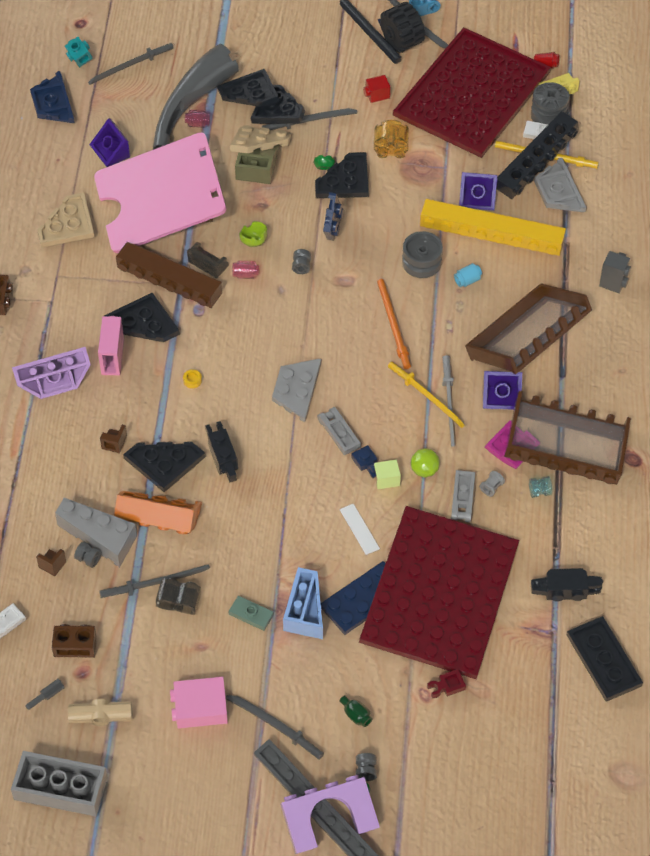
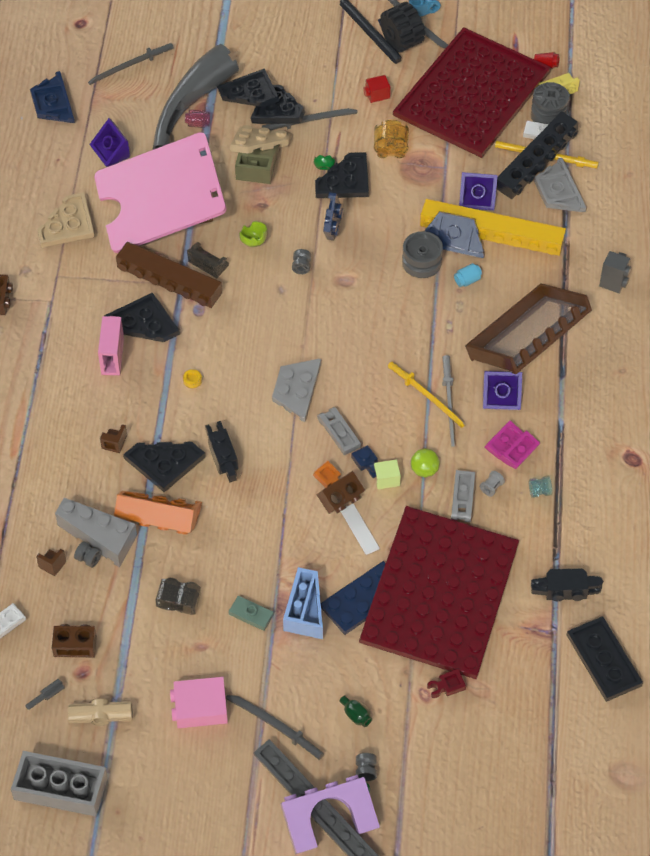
lavender wedge [12,347,91,399] -> none
teal brick [65,37,93,68] -> none
dark grey sword [99,564,210,598] -> none
clear pink brick [232,261,259,279] -> none
orange bar [377,279,411,369] -> none
clear window [504,390,631,485] -> none
none -> orange plate [313,461,348,488]
none -> reddish brown brick [316,471,366,514]
none -> wing [425,211,485,258]

